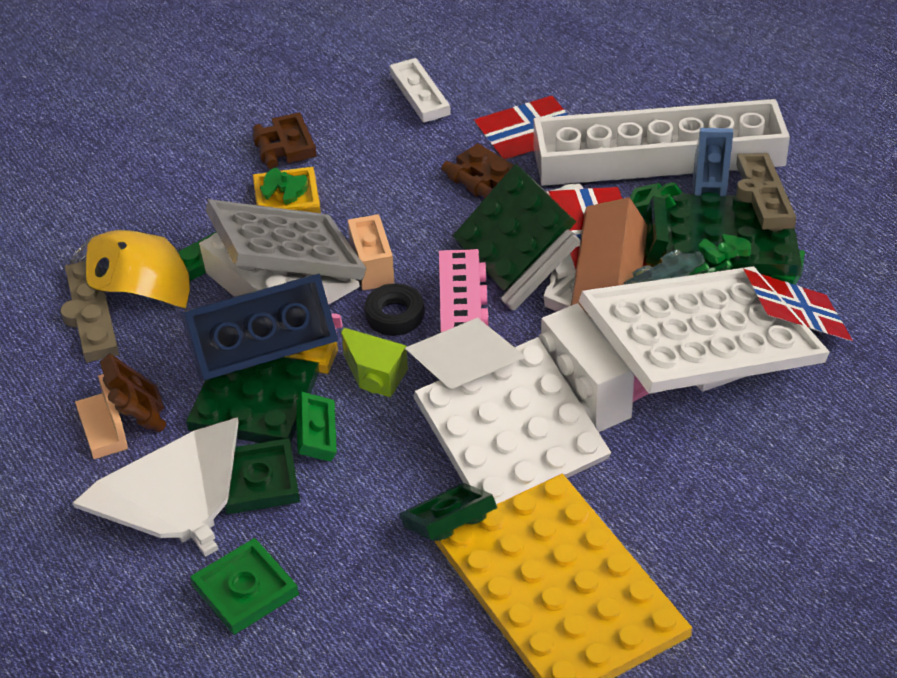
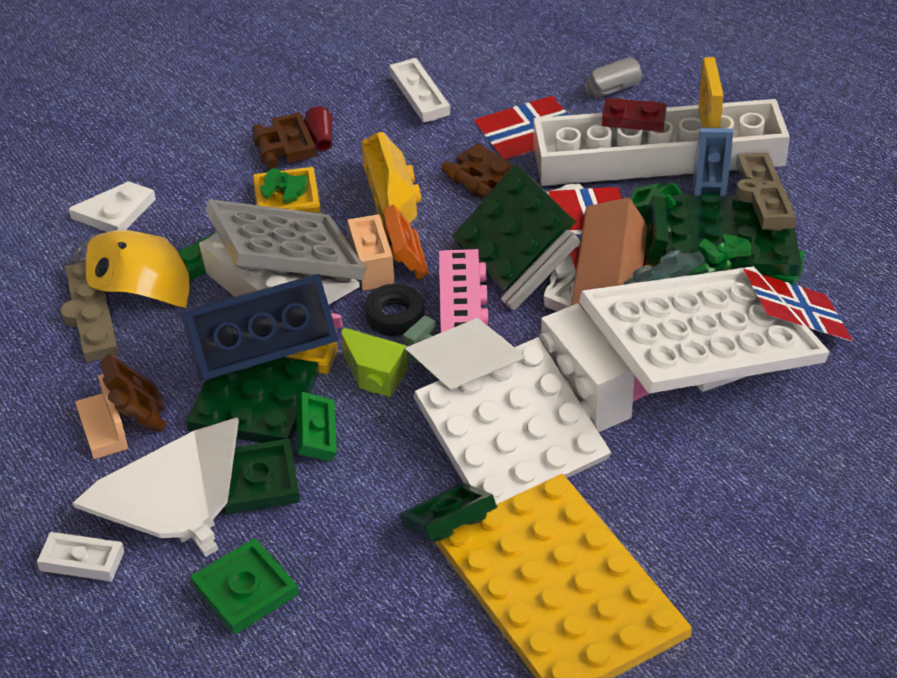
none -> white plate [37,532,124,582]
none -> white wing [69,181,156,232]
none -> dark red cone [304,106,333,151]
none -> yellow wedge [361,132,421,242]
none -> orange plate [383,204,429,280]
none -> sand green plate [403,315,436,364]
none -> light grey arm [585,57,642,98]
none -> dark red plate [602,98,667,132]
none -> yellow tile [698,57,724,128]

